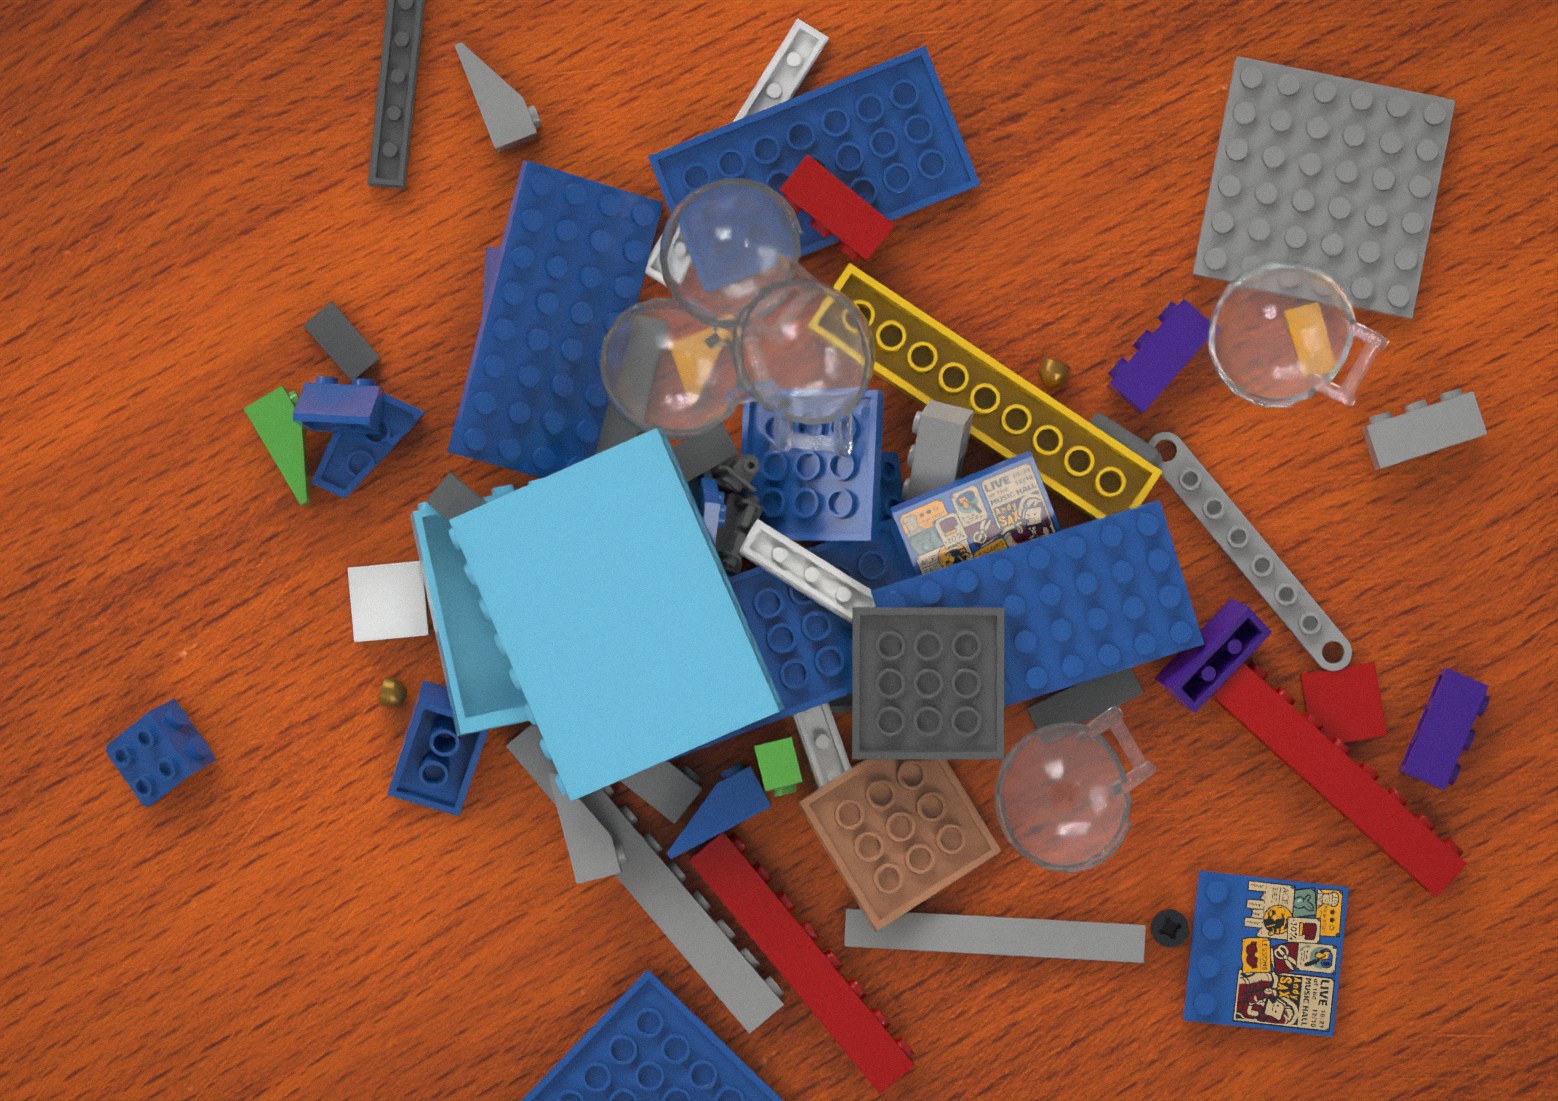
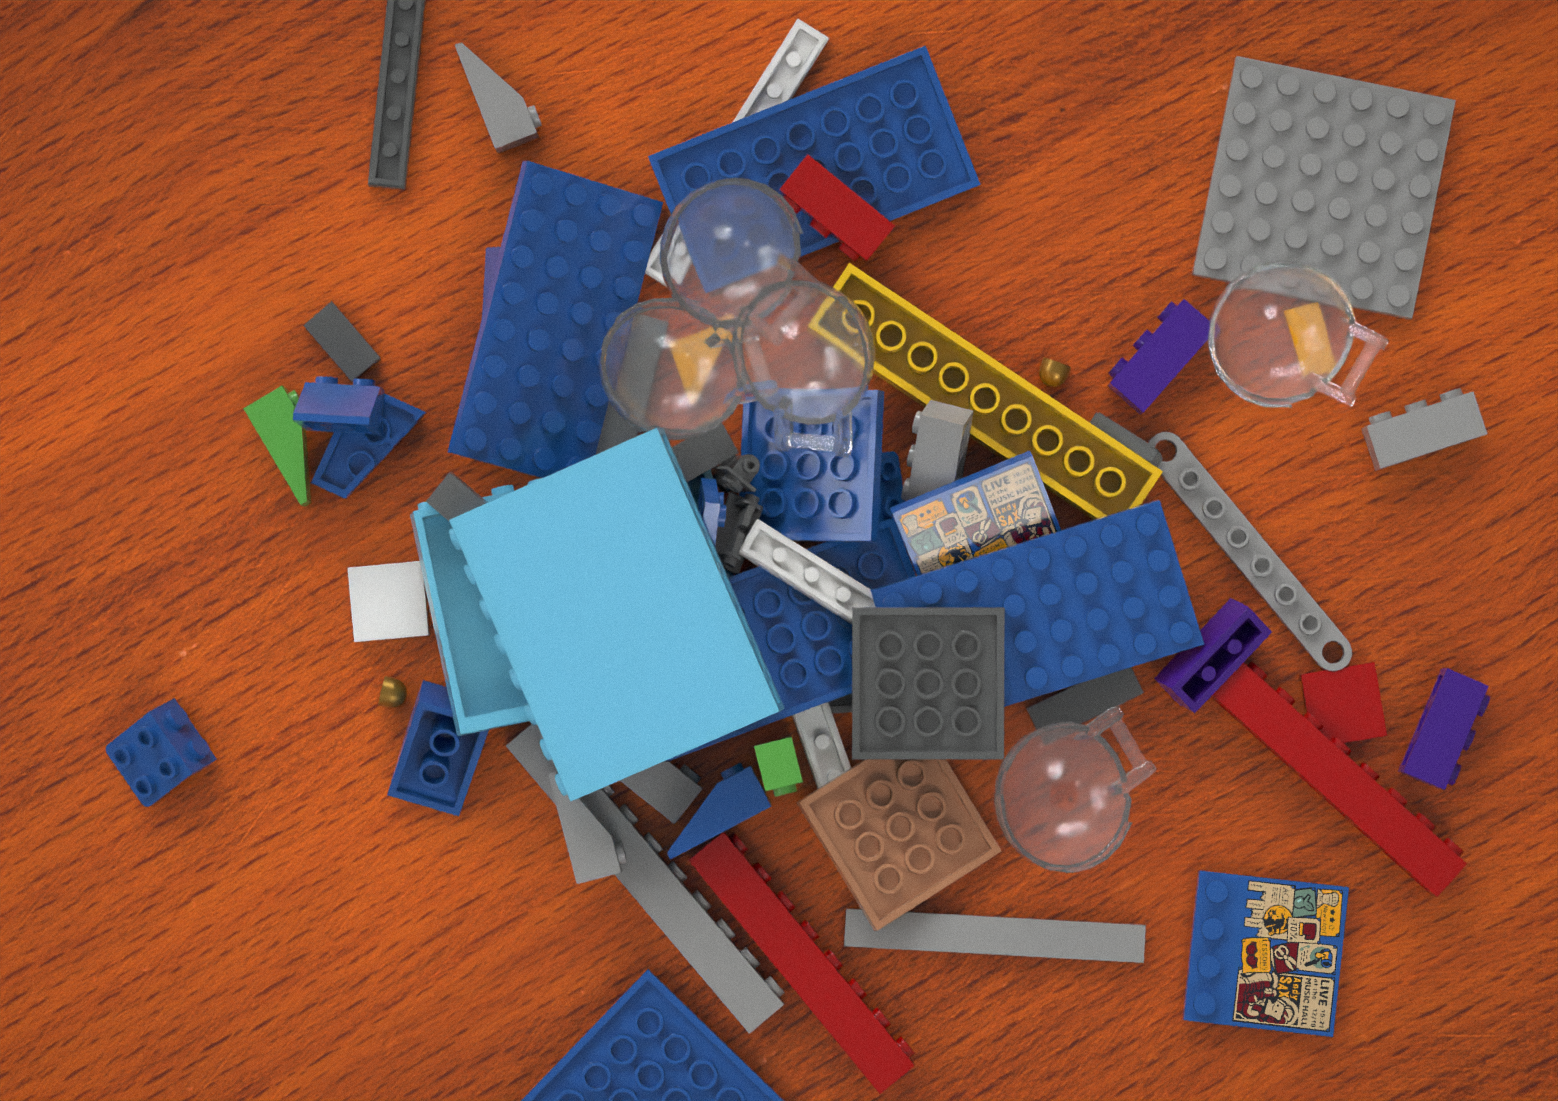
black wheel [1150,909,1189,948] -> none

